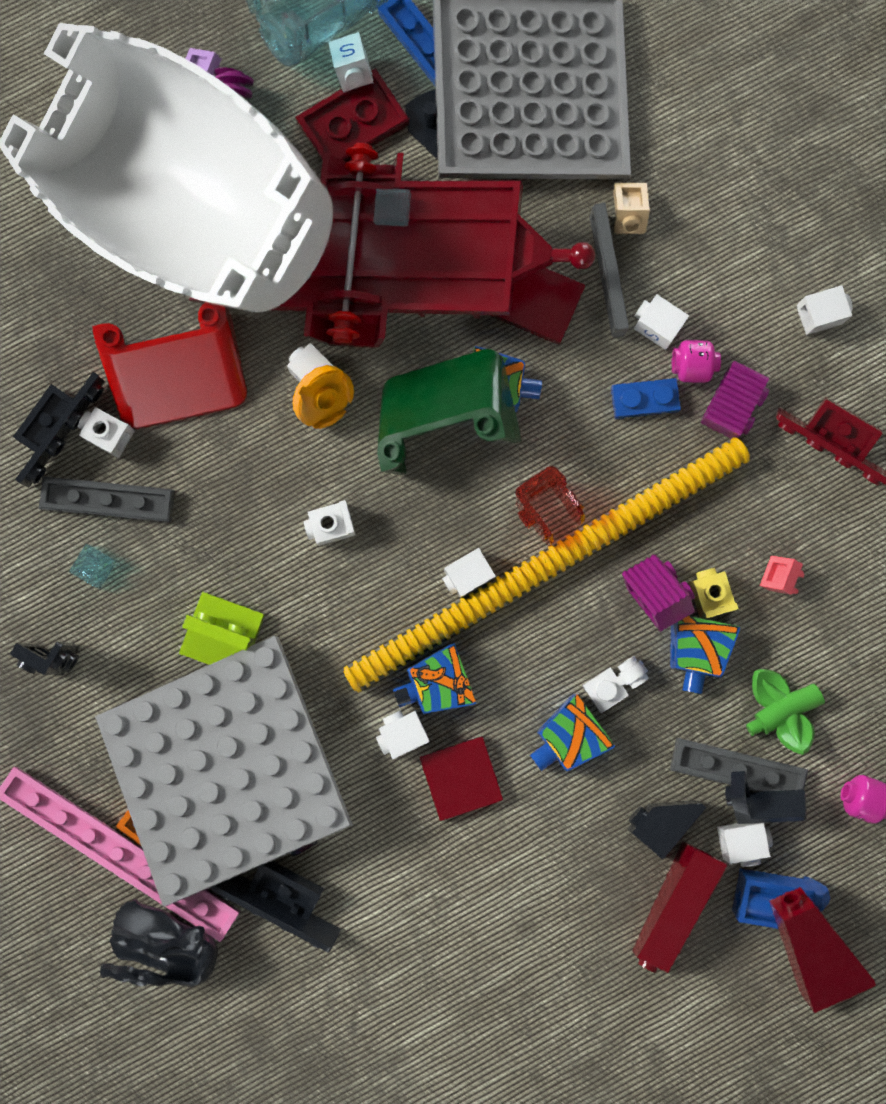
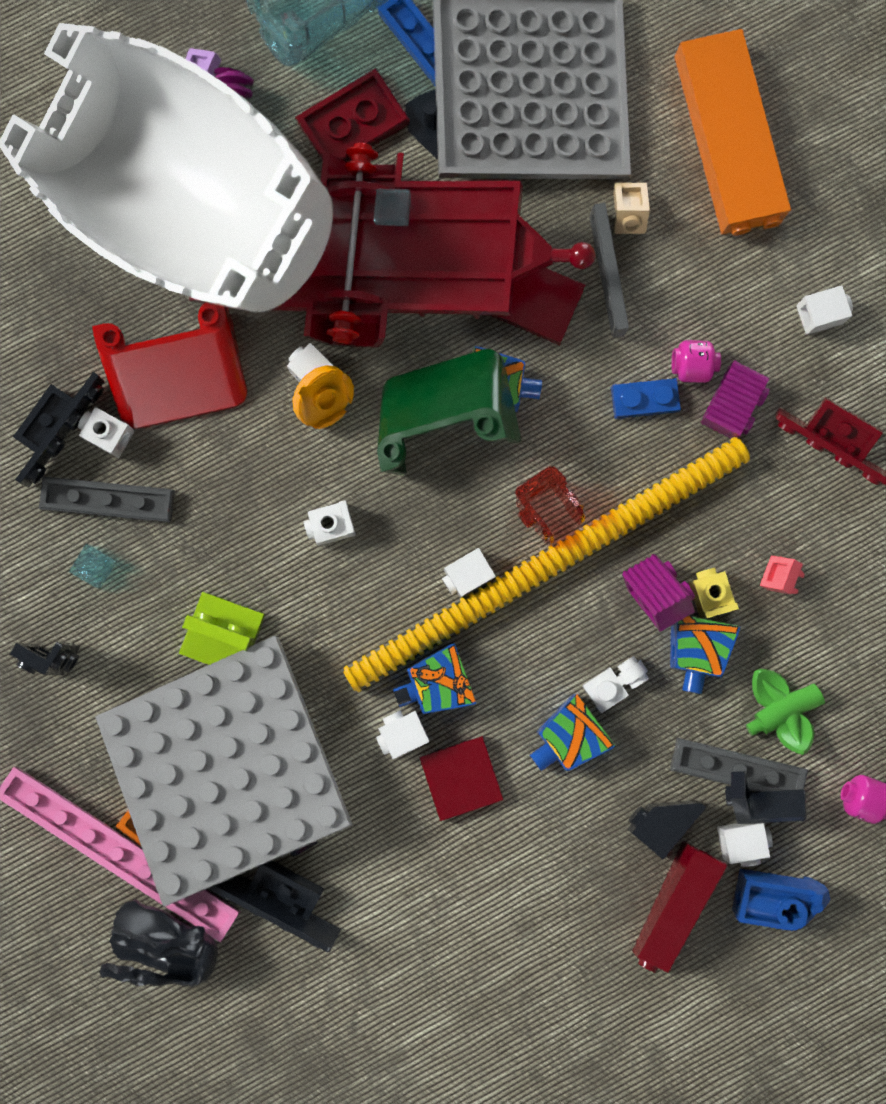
white brick [328,32,374,92] -> none
white brick [634,294,689,350] -> none
dark red slope [769,887,876,1014] -> none
none -> orange brick [675,29,791,236]

